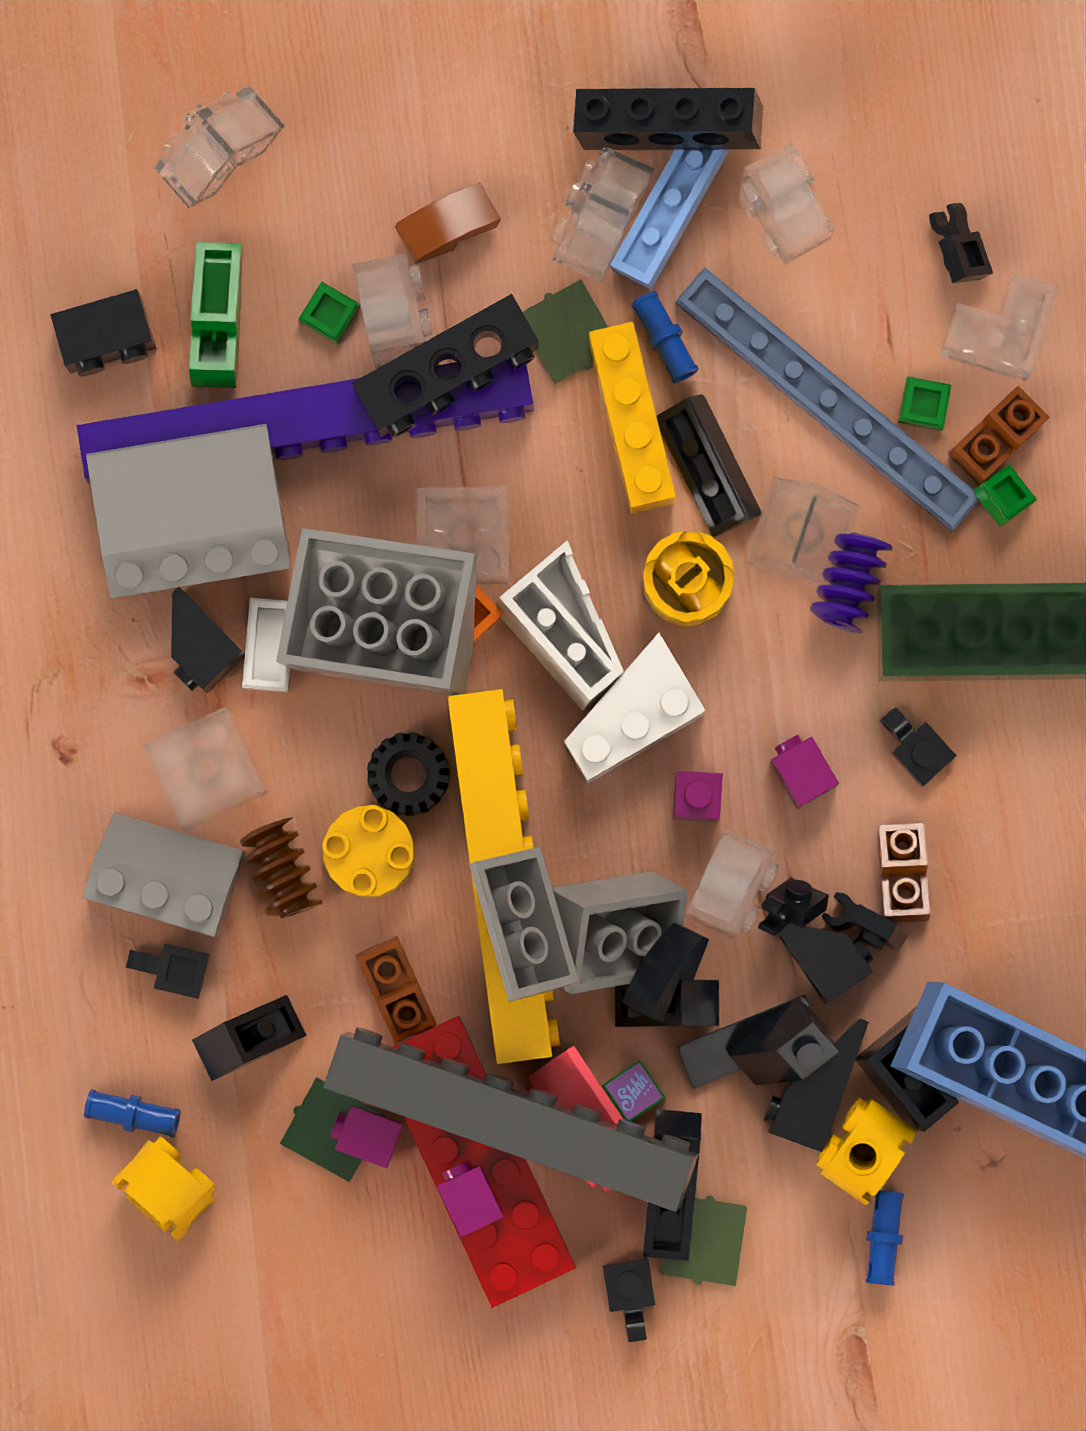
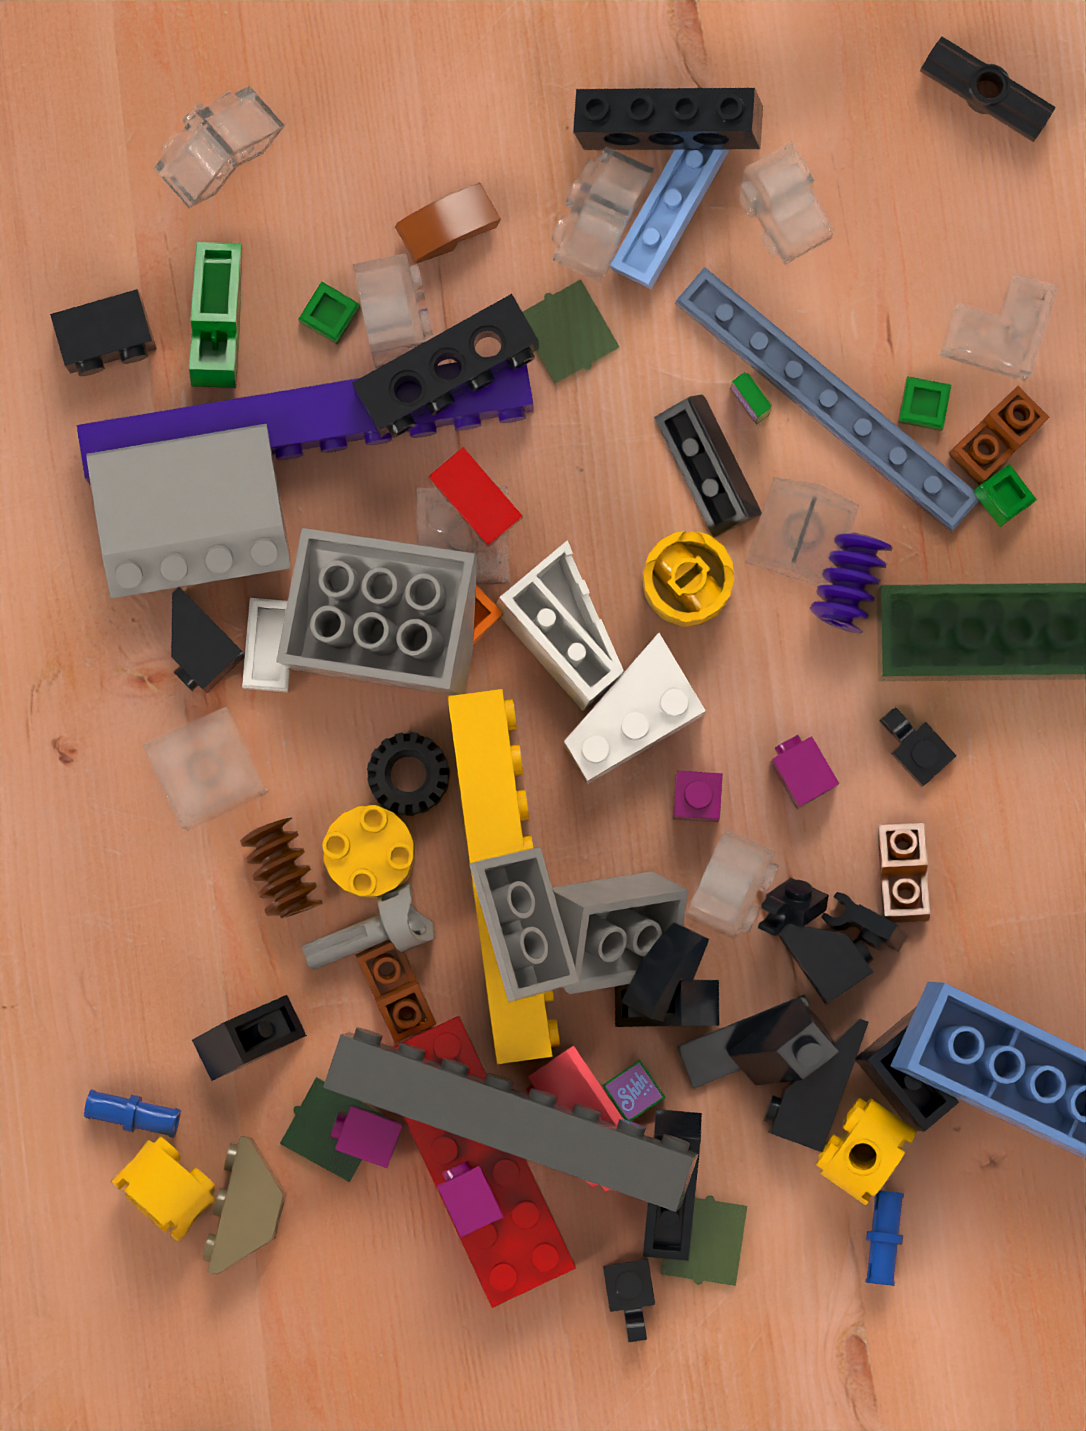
light grey slope [82,813,245,938] -> none
black plate [126,944,210,999] -> none
yellow brick [588,322,676,515] -> none
blue pin [631,291,699,383] -> none
black plate [929,203,993,283] -> none
none -> dark tan slope [203,1136,286,1275]
none -> light grey piece [302,883,435,970]
none -> red tile [428,447,523,547]
none -> green tile [730,372,772,425]
none -> black piece [920,36,1056,142]

